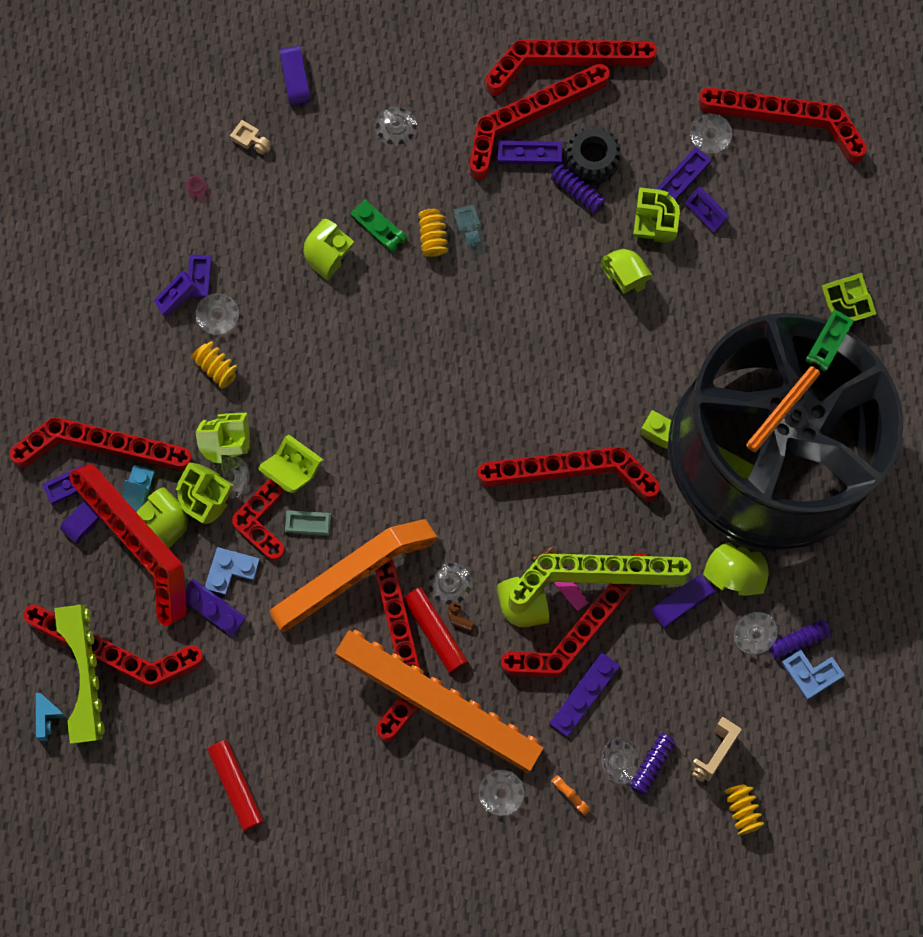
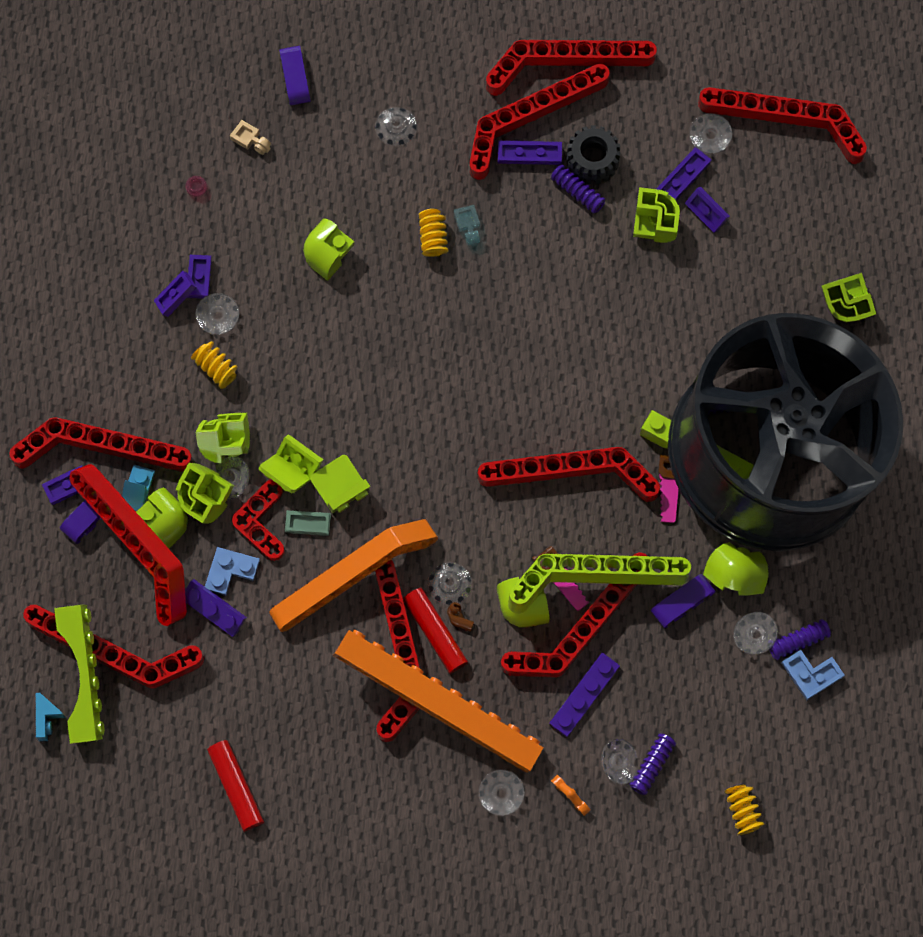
green plate [350,199,408,253] -> none
lime brick [601,249,653,294] -> none
tan panel [690,717,742,782] -> none
orange axle [746,366,820,452] -> none
green plate [805,309,854,372] -> none
none -> lime bracket [310,455,370,514]
none -> dark pink piece [658,455,678,523]

